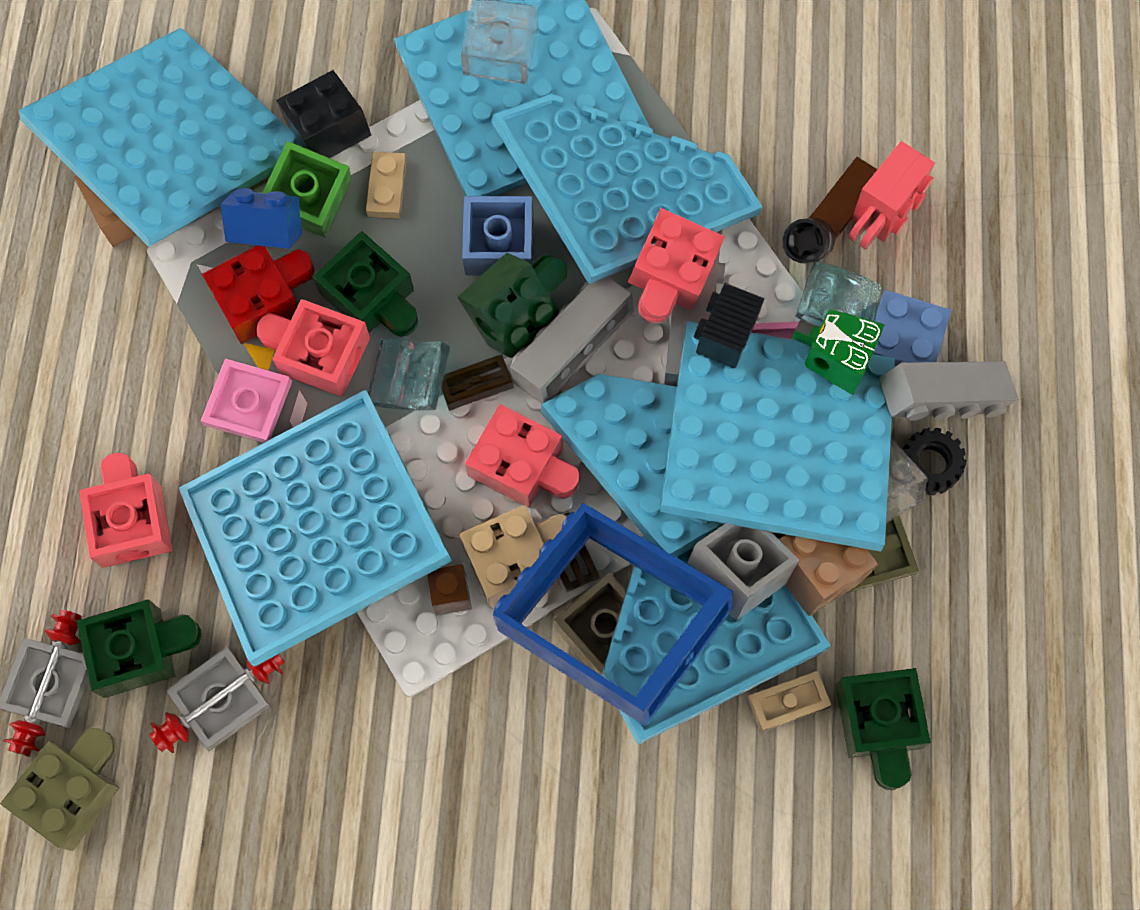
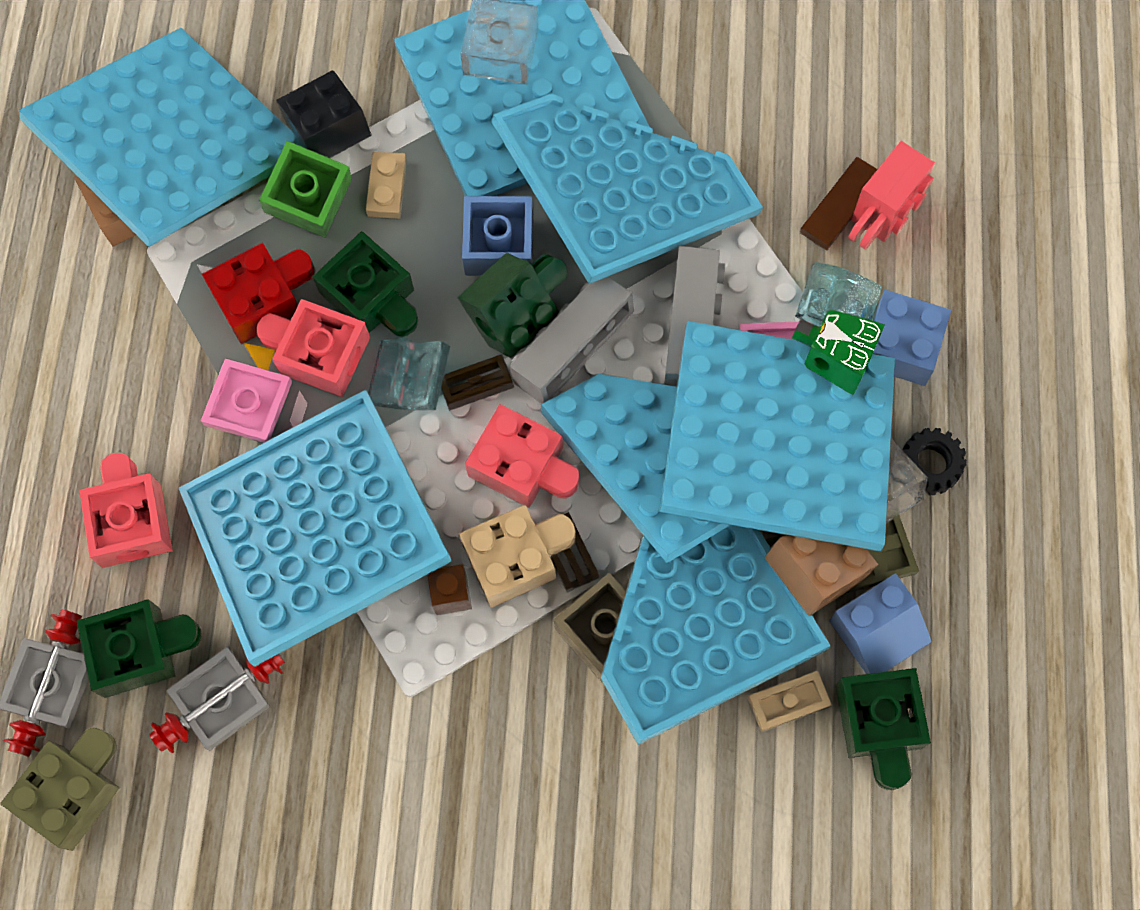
blue brick [220,188,302,249] -> none
blue window [492,503,733,727] -> none
coral brick [628,208,725,323] -> none
light grey brick [687,523,799,621] -> none
black brick [693,283,765,369] -> none
black wheel [782,218,835,263] -> none
light grey brick [879,361,1019,421] -> none
none -> medium blue slope [829,573,932,674]

